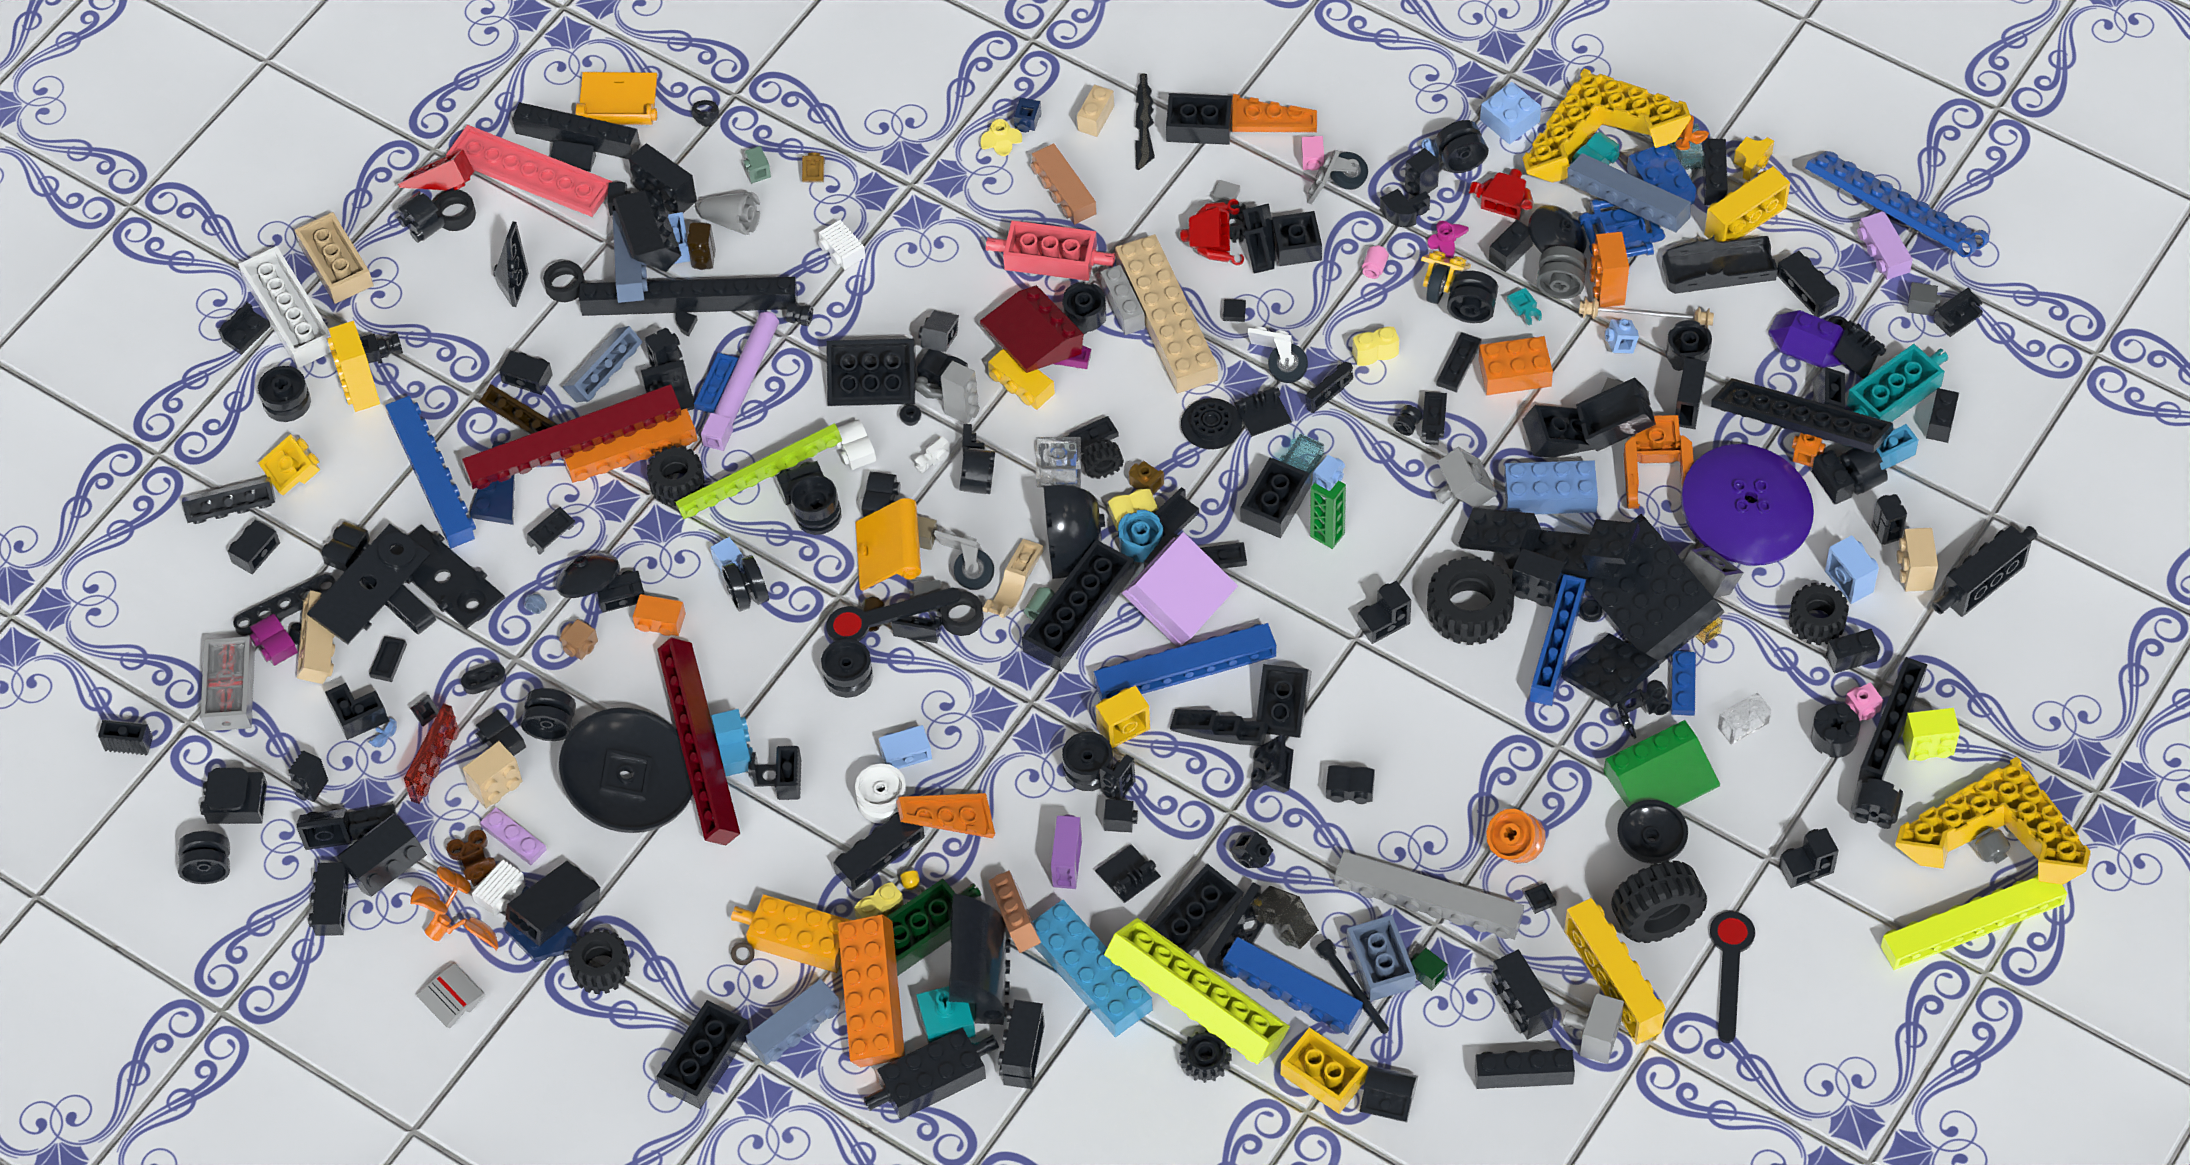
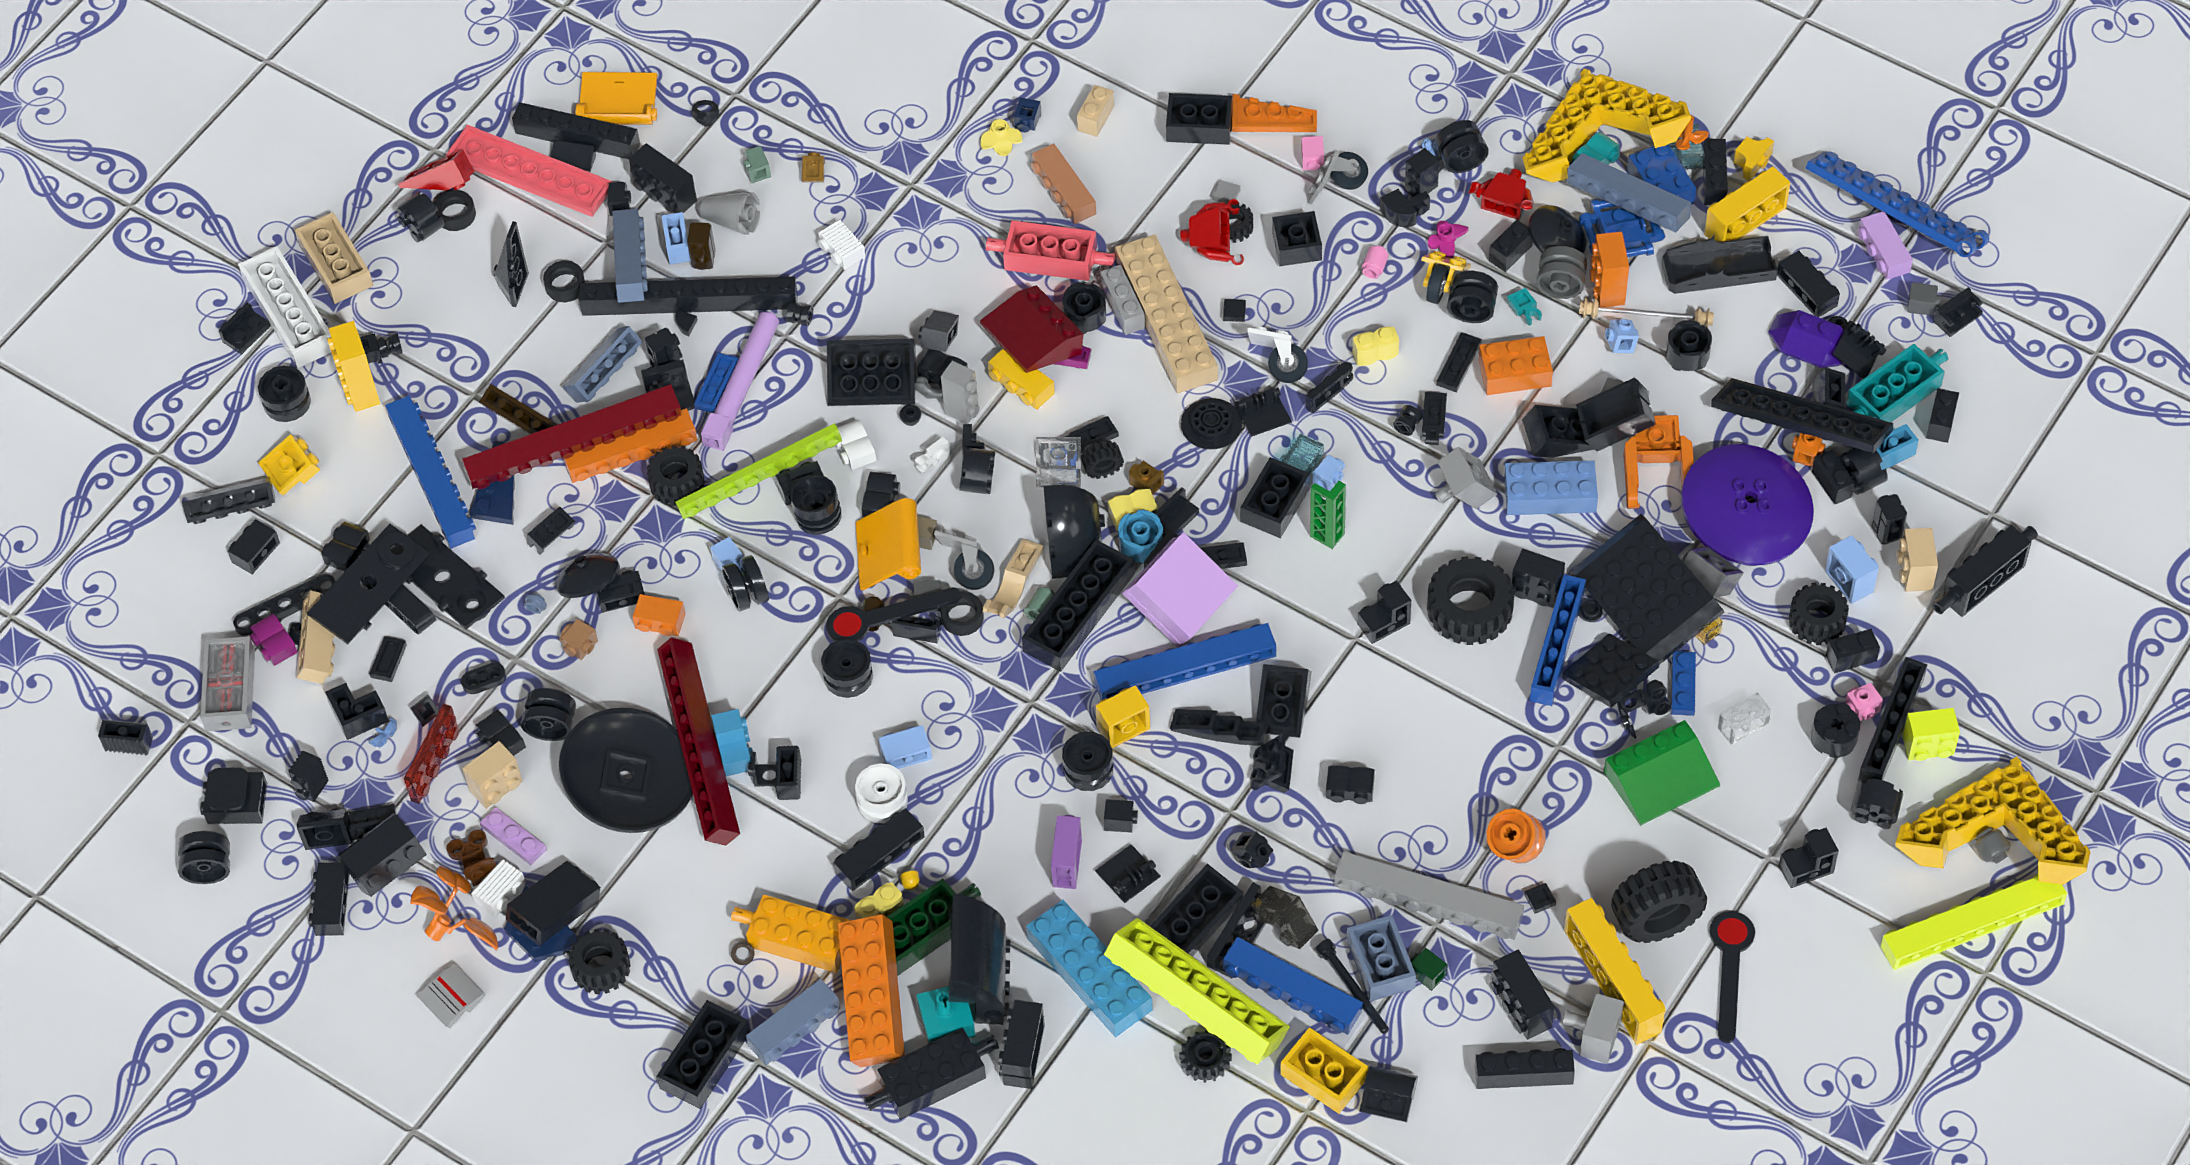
black brick [499,350,553,395] -> none
black slope [613,190,682,272] -> none
orange wing [896,793,995,839] -> none
nougat brick [988,870,1041,953] -> none
black bracket [1099,754,1136,800] -> none
black sword [1135,73,1155,170] -> none
black slope [1243,203,1275,274] -> none
black bracket [1458,508,1640,579] -> none
light blue brick [1480,82,1541,145] -> none
black dish [1617,800,1688,864] -> none
black brick [1675,358,1707,430] -> none

